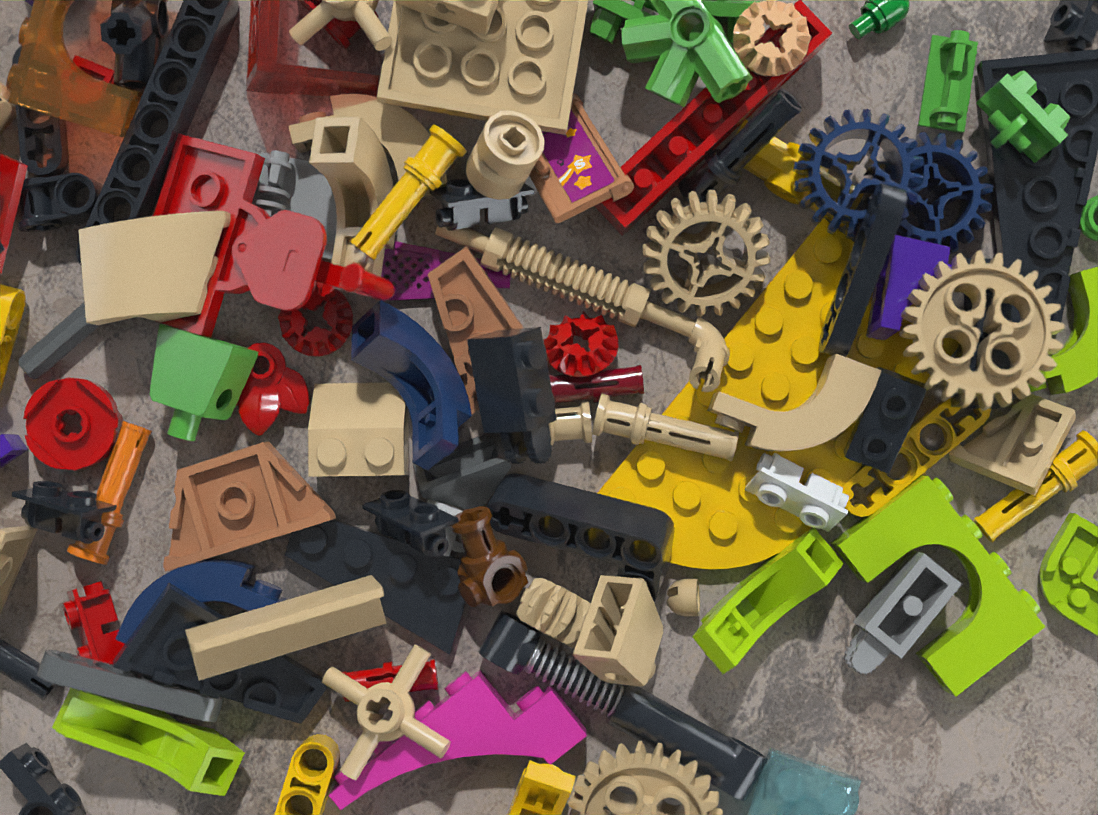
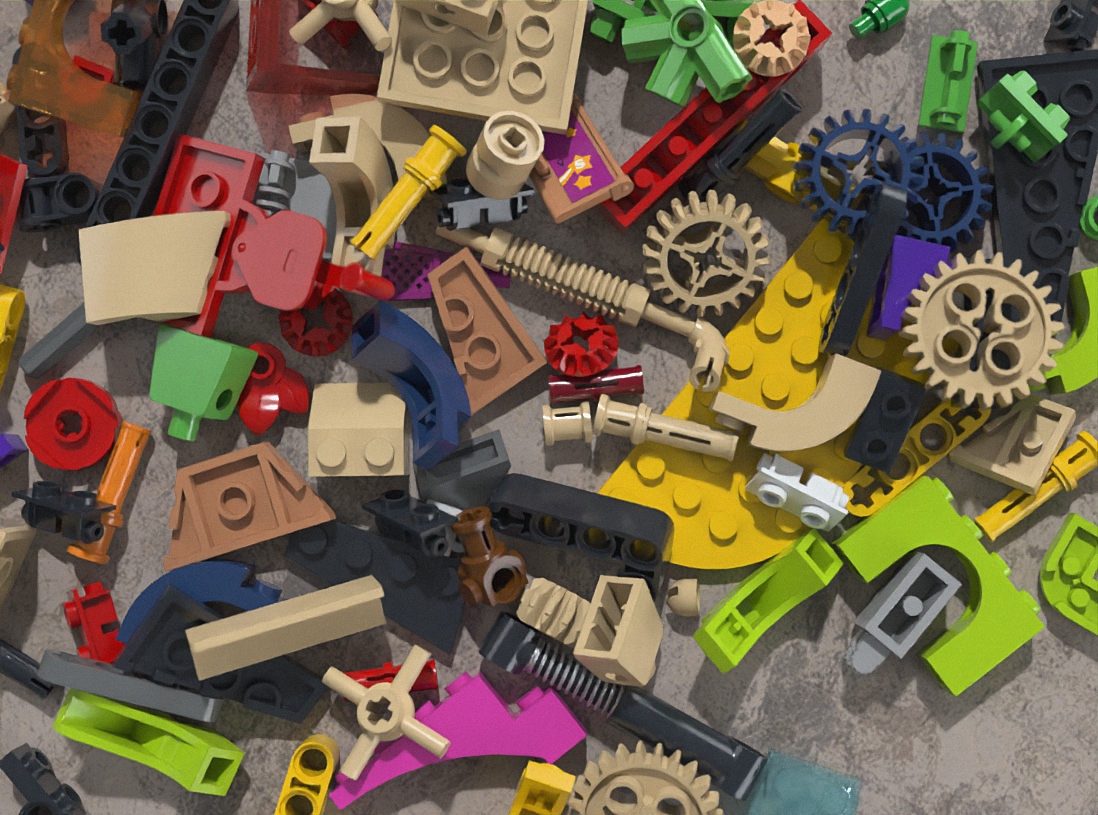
black hinge [467,327,557,464] -> none

